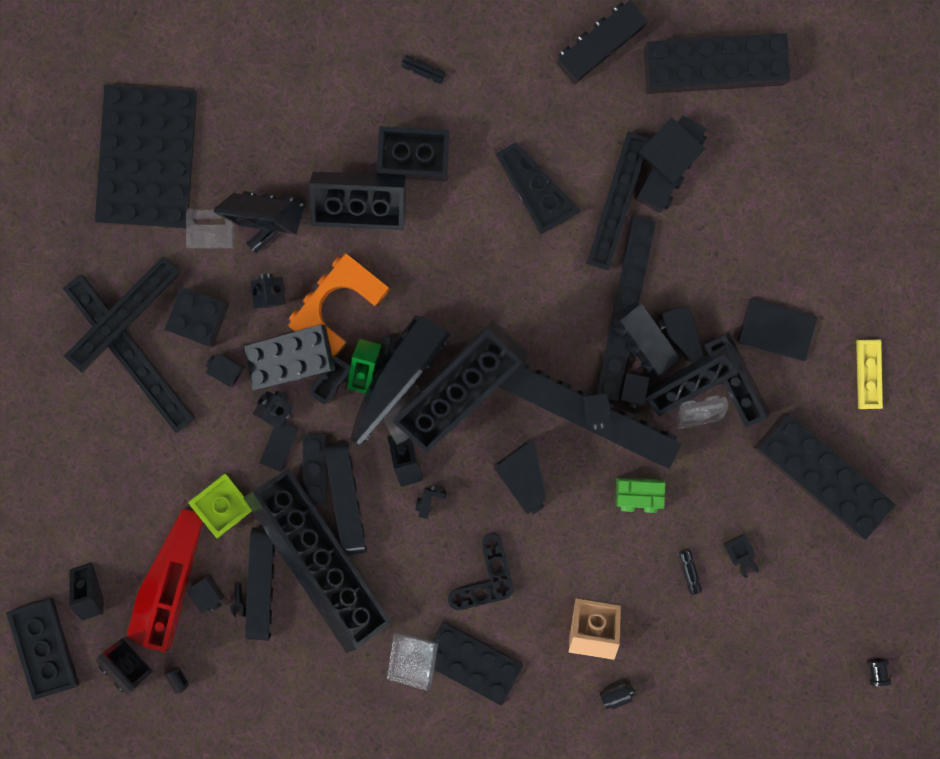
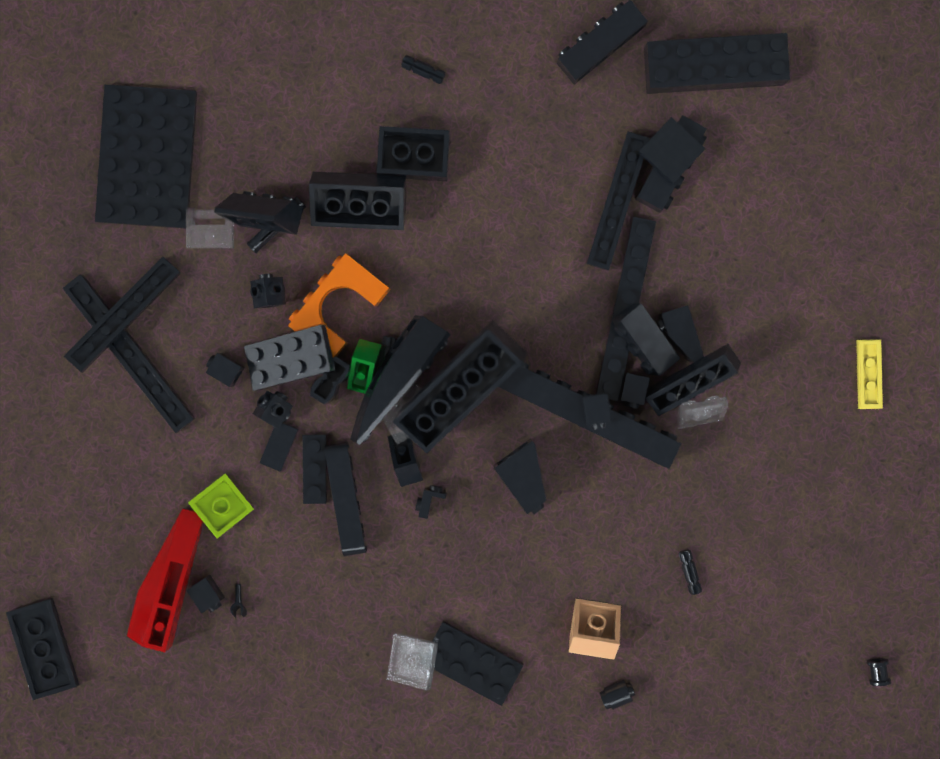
black slope [69,562,104,621] -> none
black slope [96,638,153,695] -> none
black slope [164,666,189,694] -> none
black brick [165,287,230,347] -> none
black brick [244,468,392,653] -> none
black beam [245,527,275,641] -> none
black beam [448,533,513,610] -> none
black wing [496,142,581,235] -> none
bright green brick [615,478,665,513] -> none
black brick [704,331,770,428] -> none
black plate [723,534,759,578] -> none
black tile [737,299,818,361] -> none
black brick [753,413,896,540] -> none

